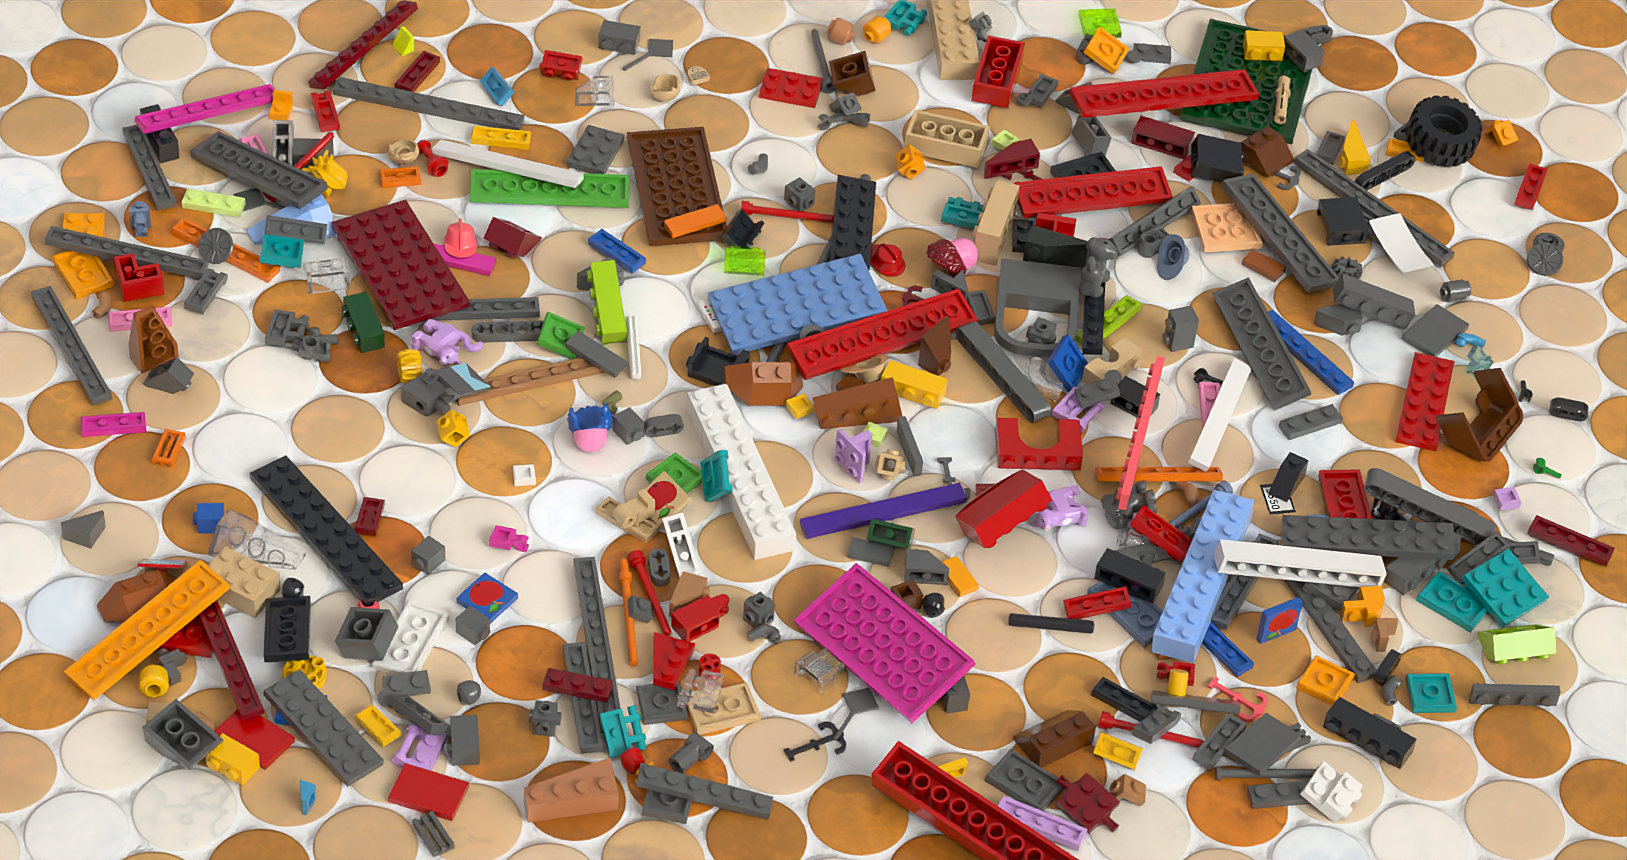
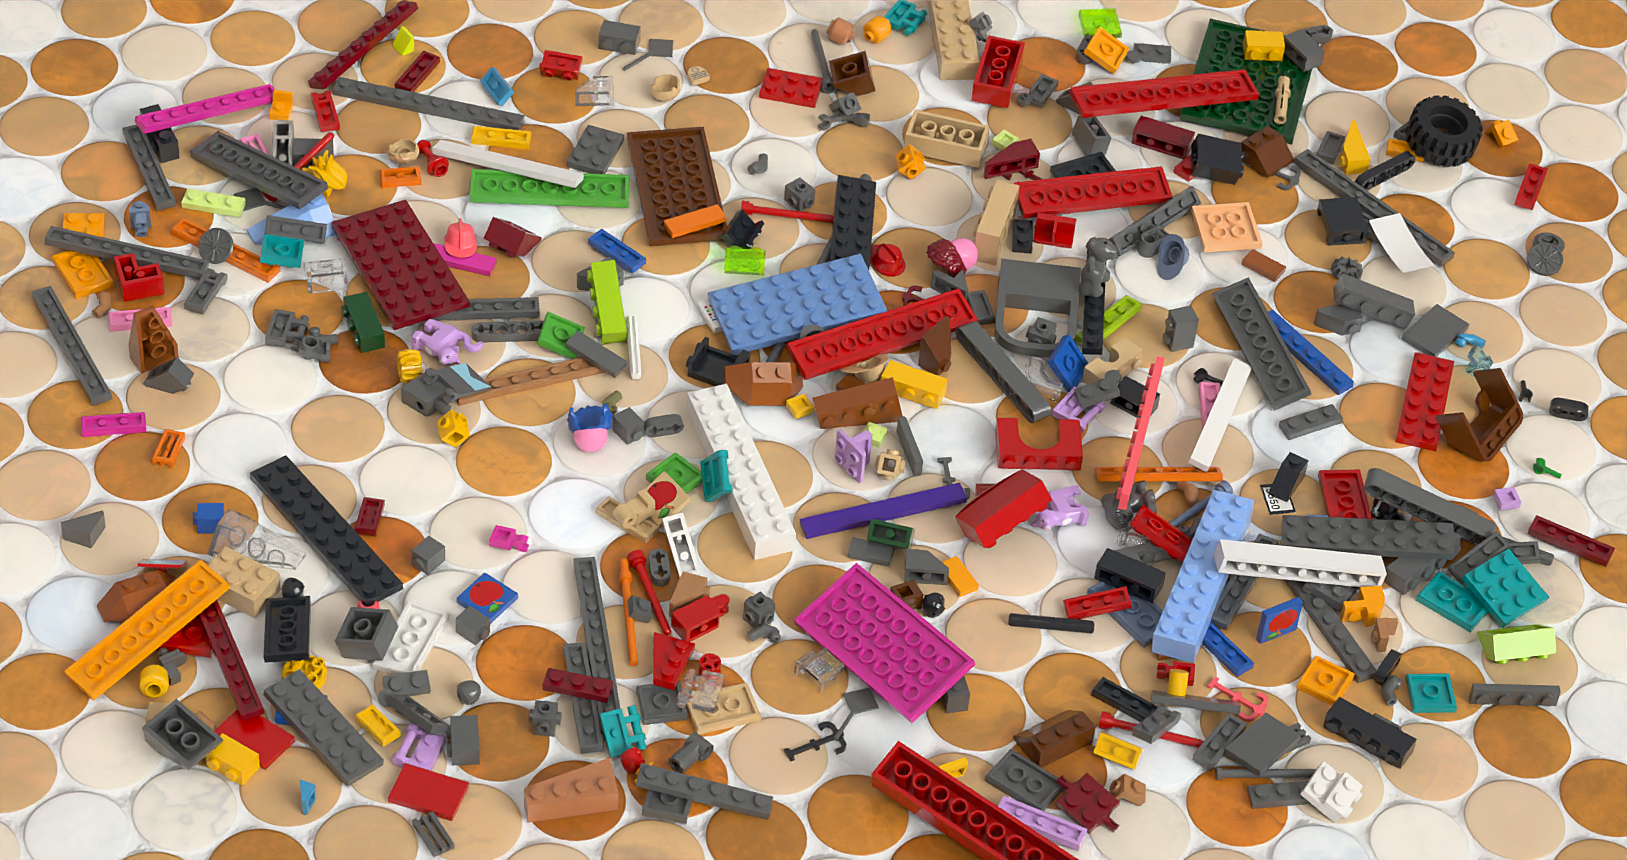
white tile [513,464,536,486] -> none
teal plate [941,197,984,229] -> none
pearl dark grey slope [1023,225,1088,270] -> none
dark grey plate [1221,173,1339,293] -> none
dark grey brick [1440,279,1471,302] -> none

